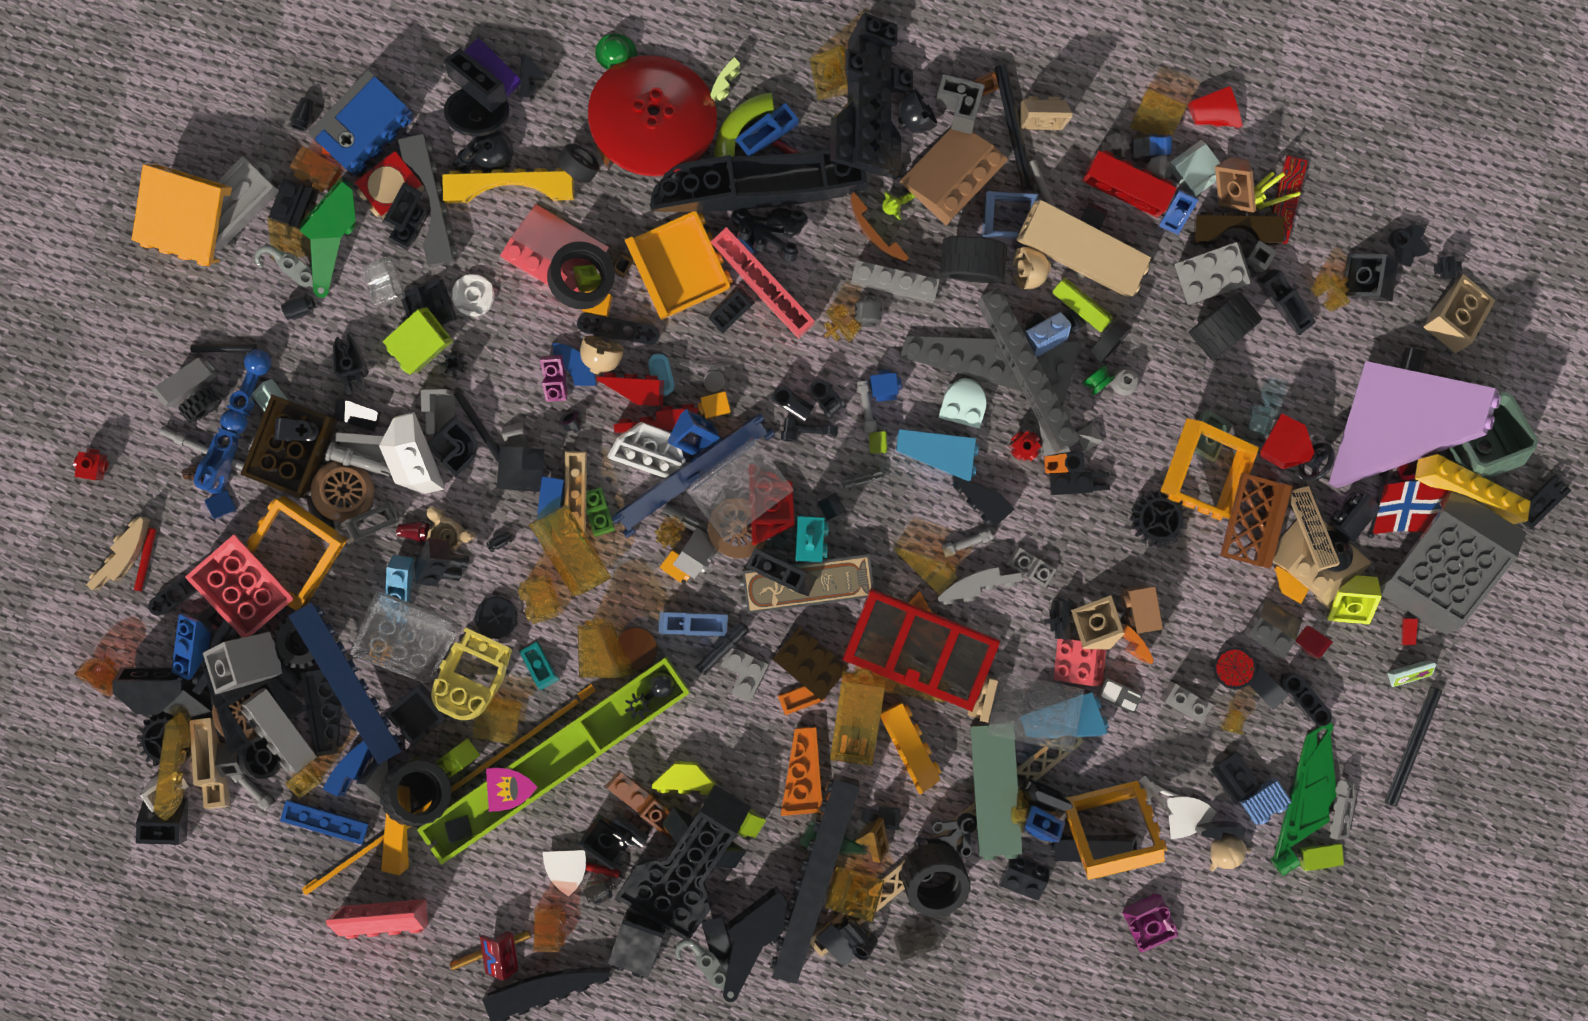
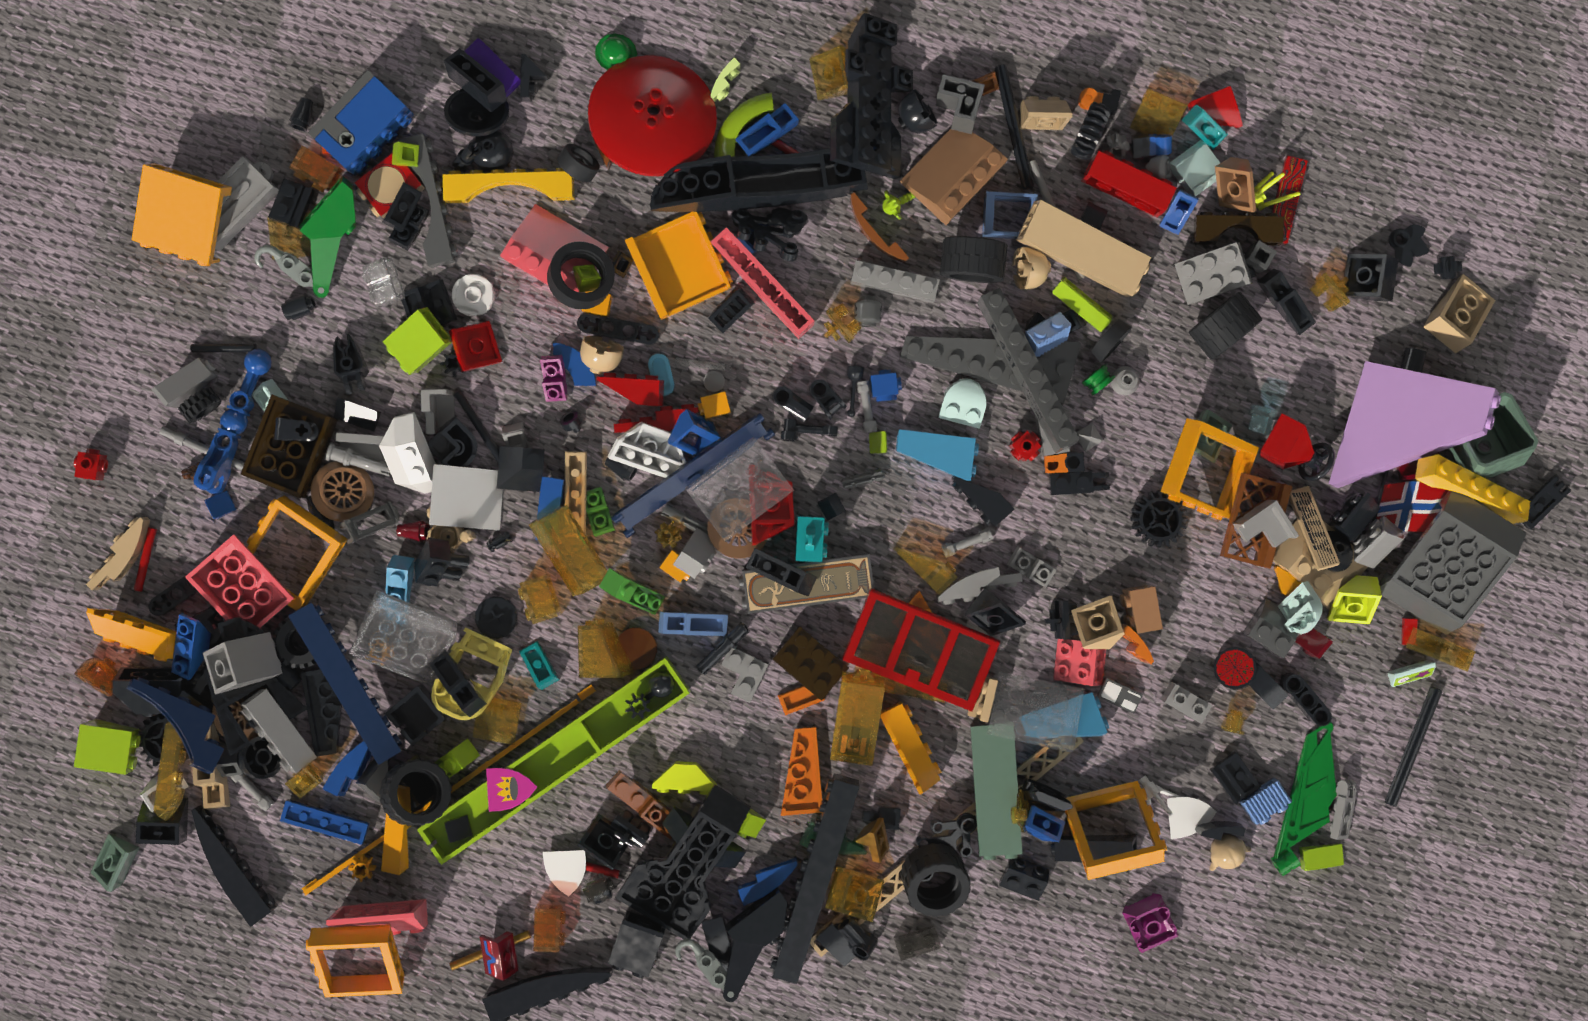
none -> lime slope [74,719,141,775]
none -> light orange wedge [86,608,177,662]
none -> sand green slope [91,834,139,892]
none -> dark blue arch [126,677,224,774]
none -> black slope [191,805,277,927]
none -> black slope [217,616,264,642]
none -> light orange window [306,924,405,997]
none -> light orange gear [348,853,376,882]
none -> lime slope [392,141,419,167]
none -> white sticker [429,464,503,530]
none -> black slope [429,650,487,717]
none -> red tile [449,321,502,372]
none -> bright green slope [599,568,665,615]
none -> black cone [605,457,638,481]
none -> blue slope [738,857,797,906]
none -> black hinge [847,366,864,417]
none -> black slope [965,588,1026,636]
none -> black gear [1071,102,1111,161]
none -> leg [1078,88,1121,115]
none -> teal slope [1182,105,1228,150]
none -> light grey panel [1232,500,1299,548]
none -> light aqua slope [1278,581,1323,634]
none -> light grey slope [1353,515,1404,568]
none -> clear yellow slope [1406,627,1475,672]

